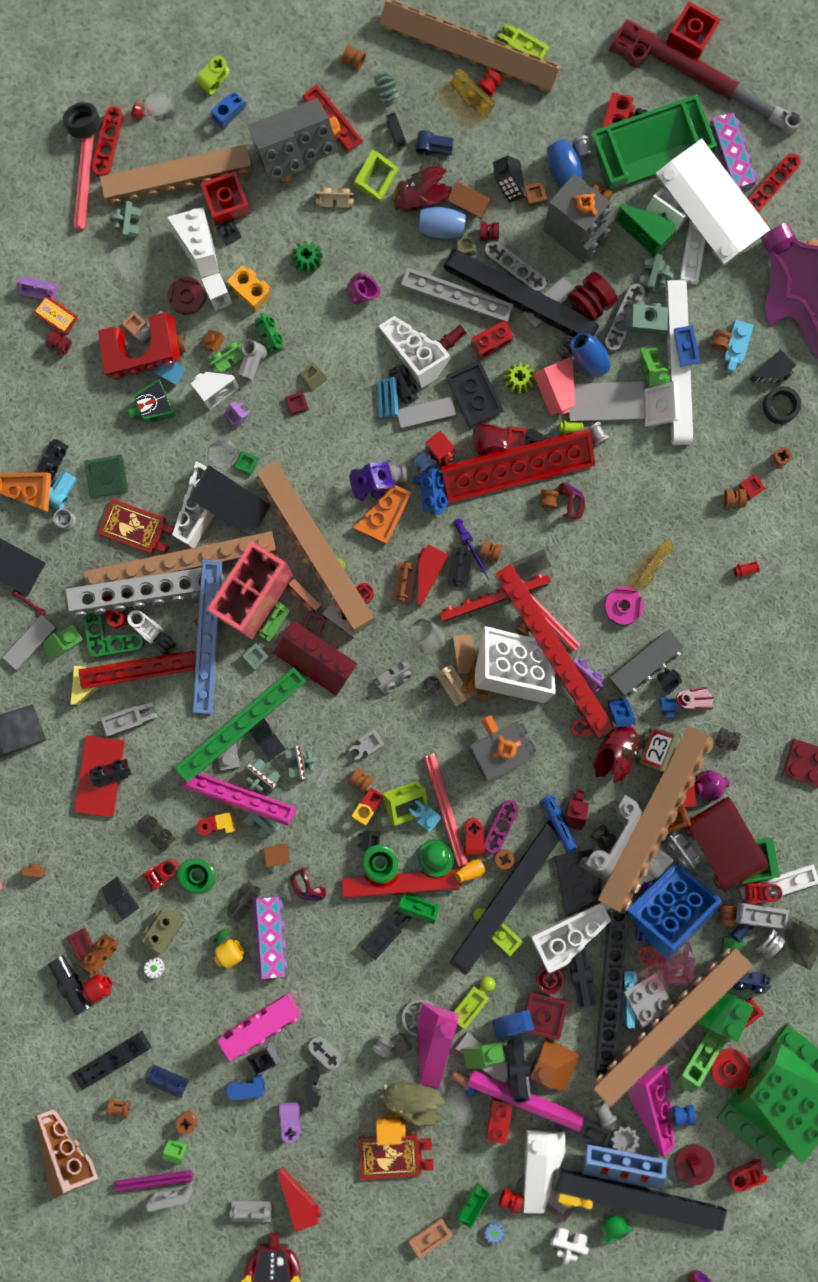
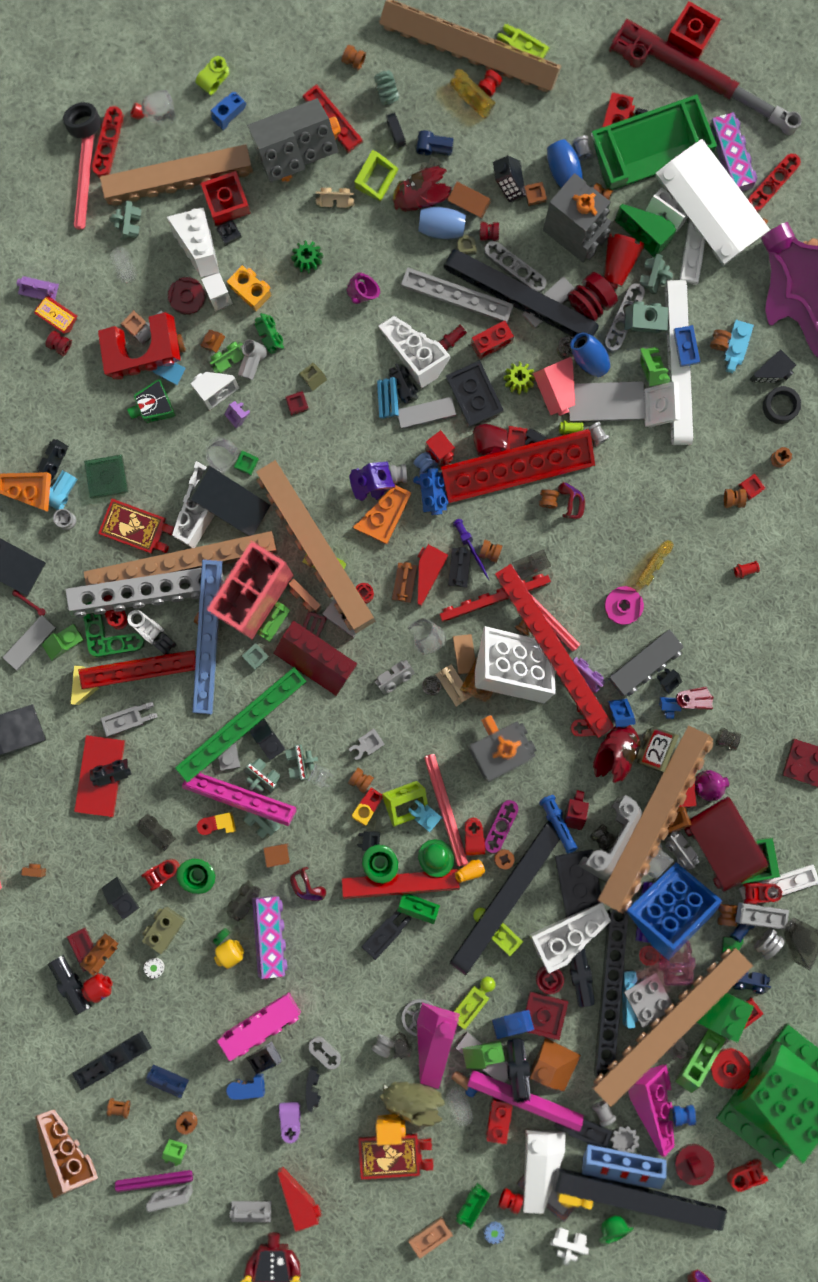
none -> red cone [604,234,645,289]

